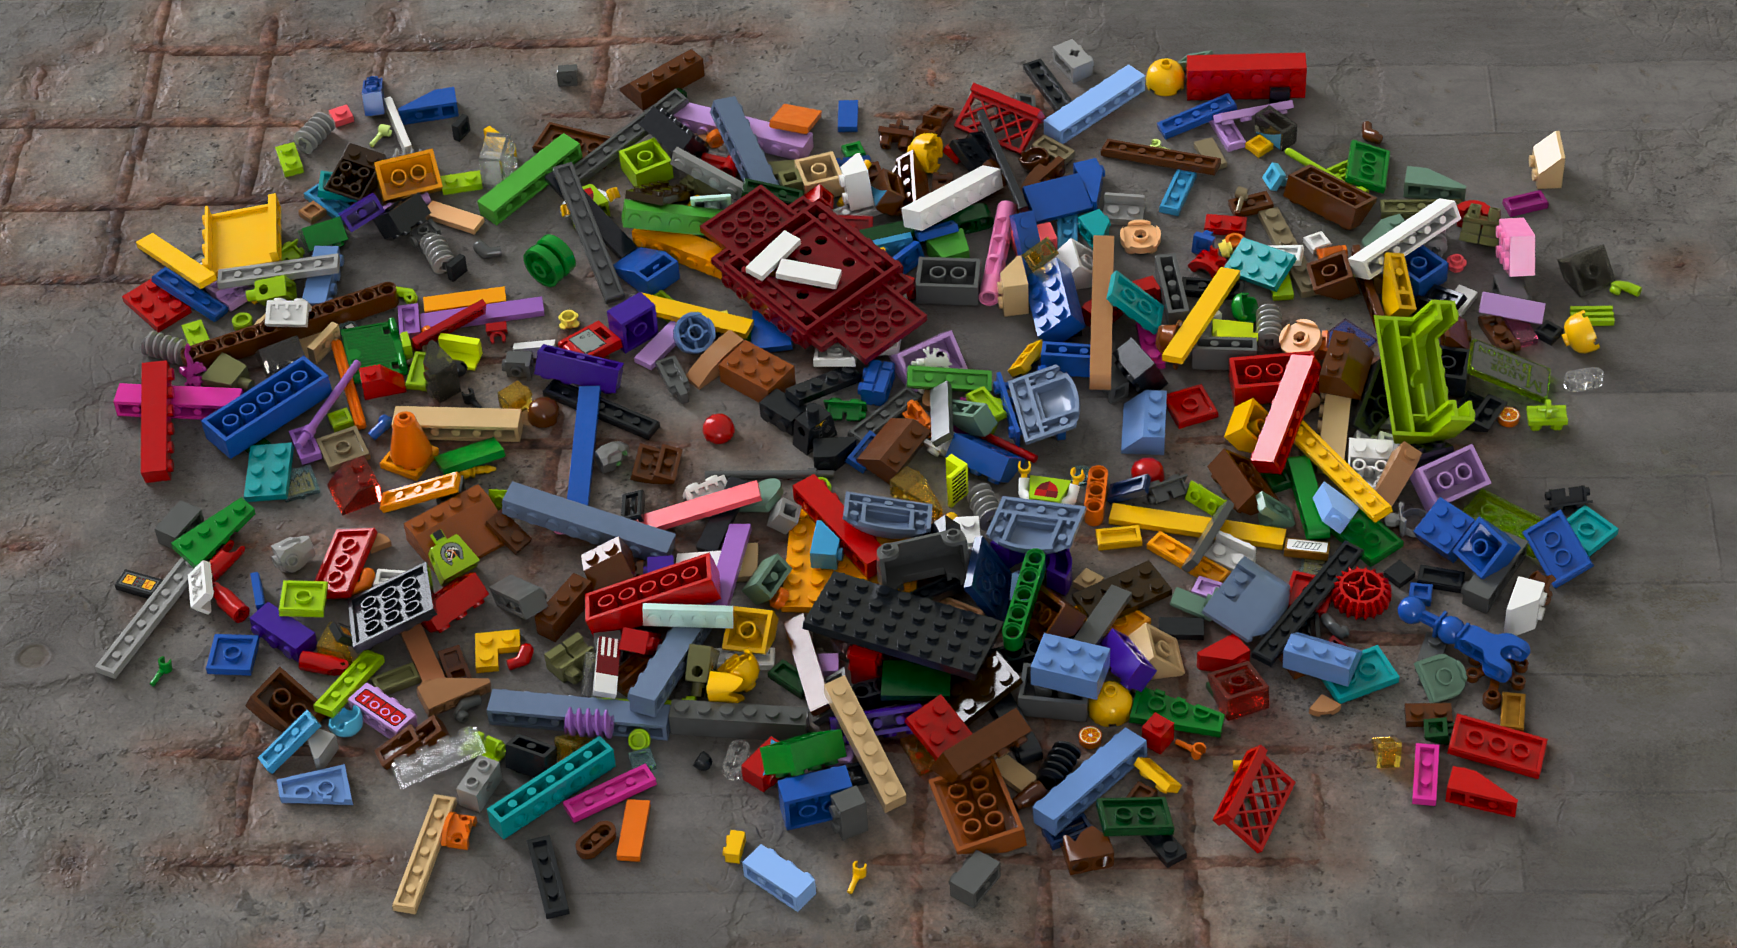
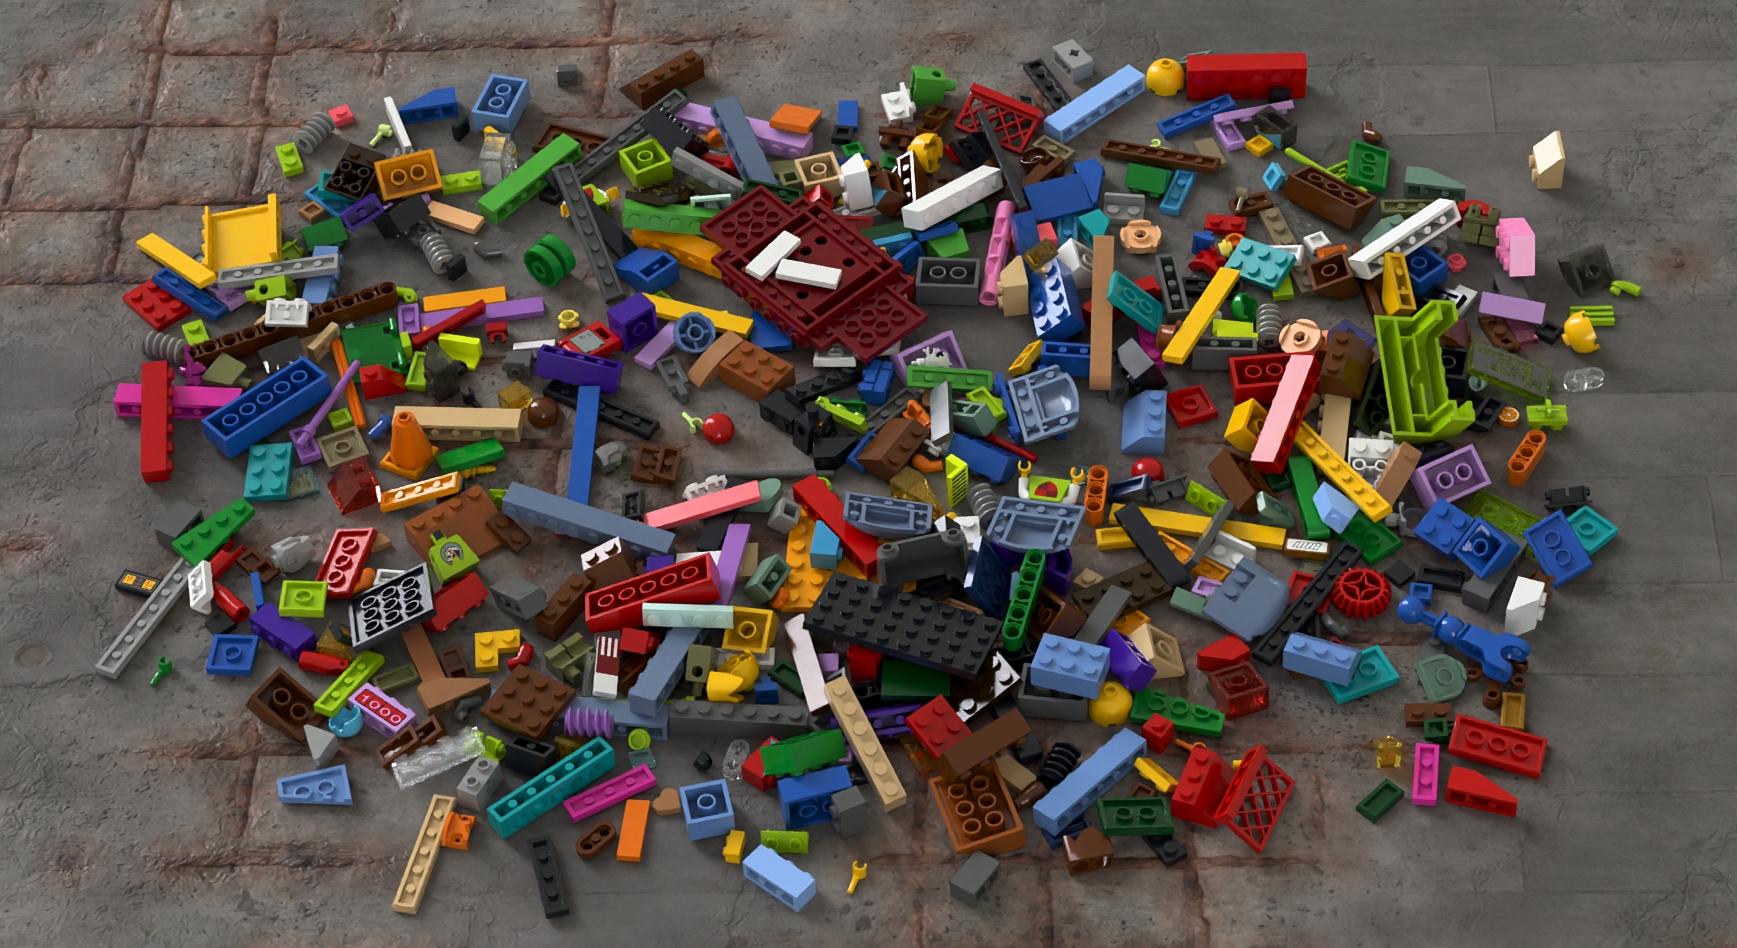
lime tile [232,312,253,331] -> none
dark azure tile [258,710,321,774] -> none
blue slope [362,76,385,116] -> none
orange tile [1079,726,1102,749] -> none
black tile [1159,617,1204,640] -> none
medium nougat tile [1309,694,1341,717] -> none
magenta tile [1502,190,1549,217] -> none
none -> black tile [205,611,237,635]
none -> reddish brown slope [236,547,281,585]
none -> medium blue brick [471,74,531,135]
none -> reddish brown plate [480,664,576,740]
none -> black tile [539,184,562,206]
none -> medium nougat tile [653,788,681,816]
none -> medium blue brick [679,779,736,841]
none -> yellowish green hand [682,412,703,433]
none -> blue tile [755,677,779,705]
none -> lime hinge [761,829,809,854]
none -> lime hinge [815,396,869,435]
none -> black plate [831,125,854,145]
none -> green tile [880,153,898,172]
none -> white bracket [881,82,916,124]
none -> bright green torso [909,66,956,107]
none -> orange arm [912,454,943,473]
none -> black beam [1114,501,1191,593]
none -> green slope [1124,163,1175,198]
none -> red slope [1171,746,1236,829]
none -> dark green tile [1356,778,1405,823]
none -> light aqua hinge [1469,374,1488,391]
none -> orange beam [1506,430,1546,487]

